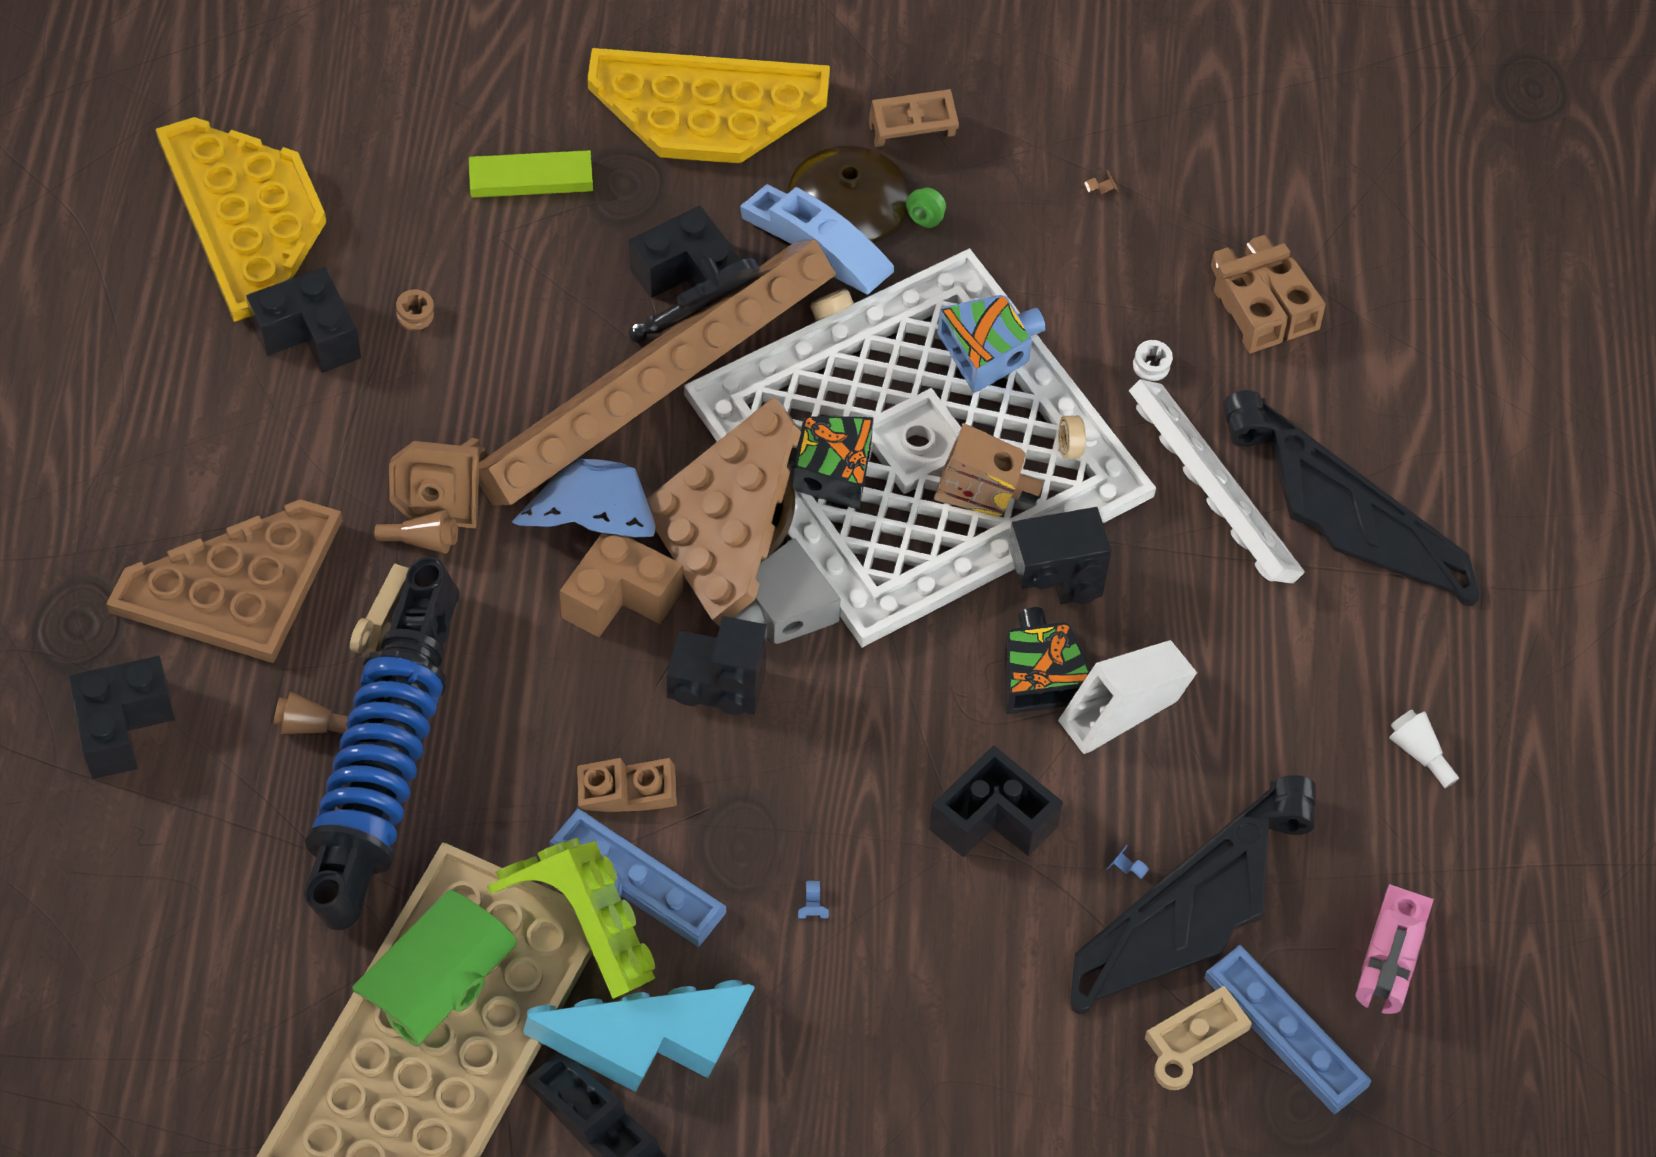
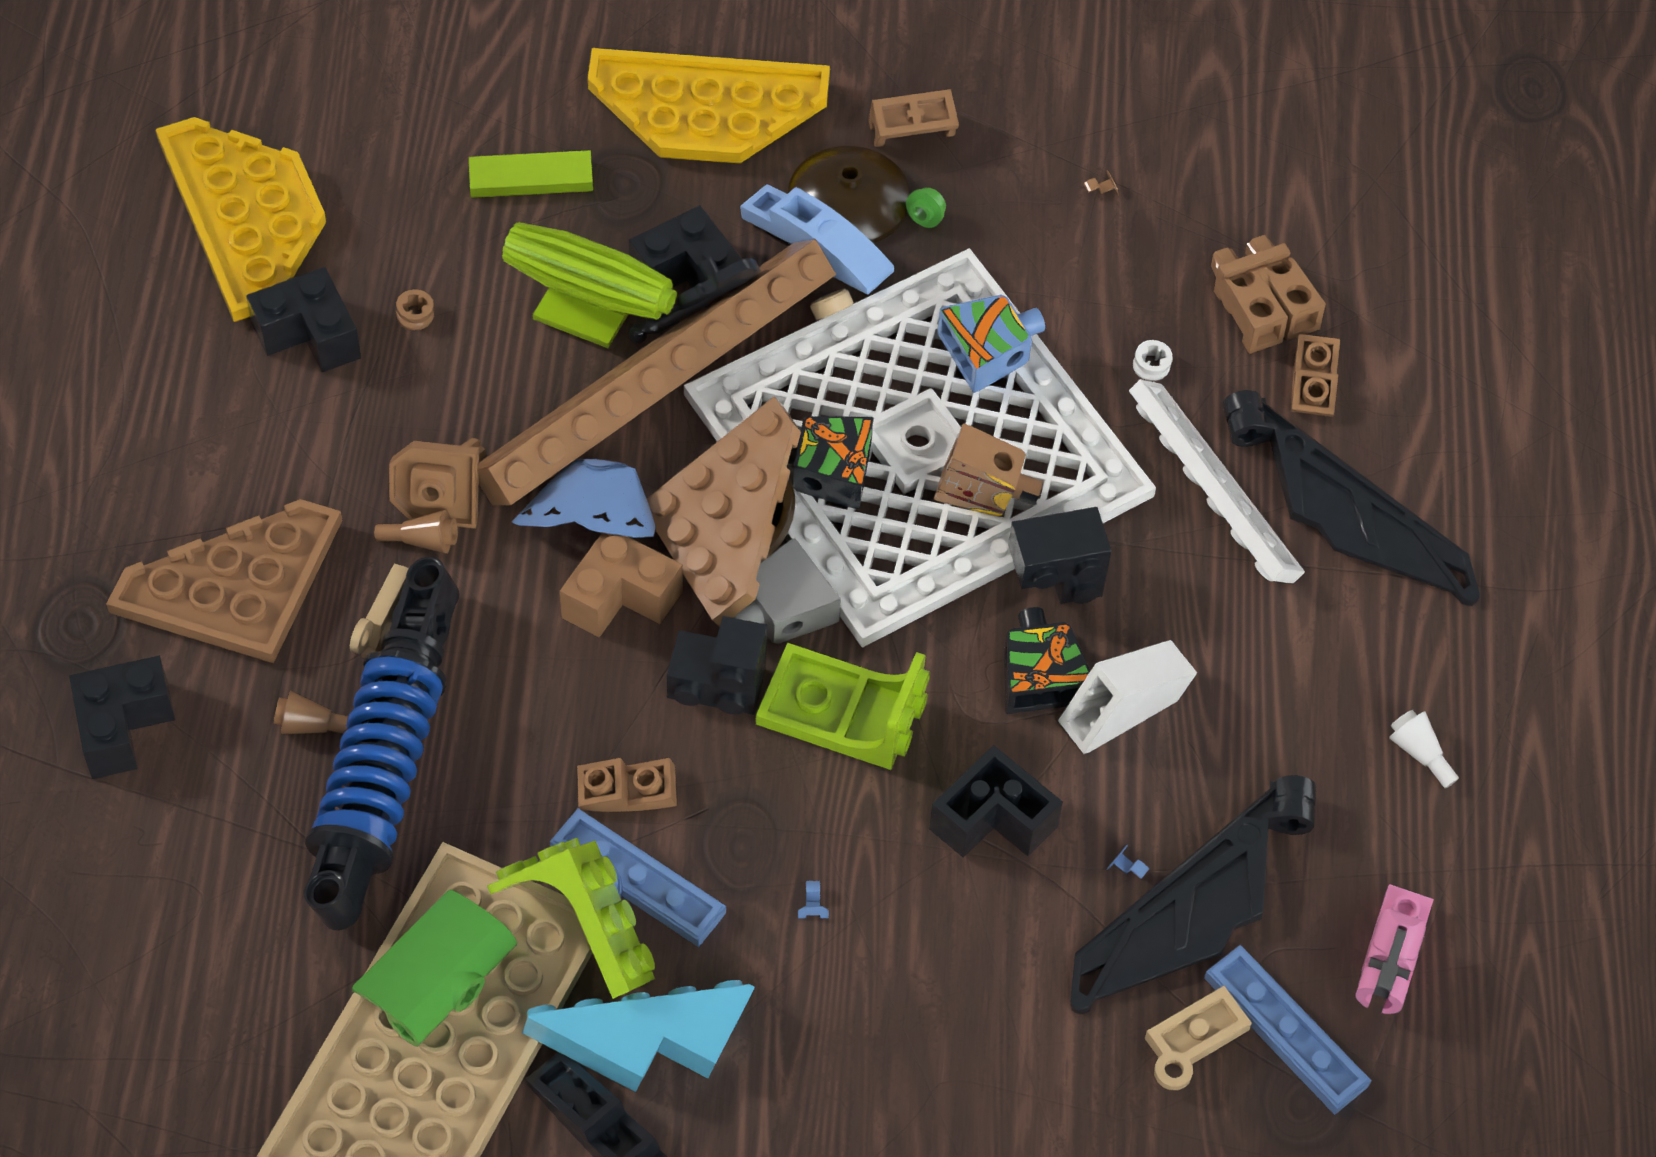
tan tile [1058,415,1086,459] -> none
none -> lime plate [502,222,677,348]
none -> lime bracket [756,643,931,770]
none -> medium nougat slope [1291,334,1340,417]

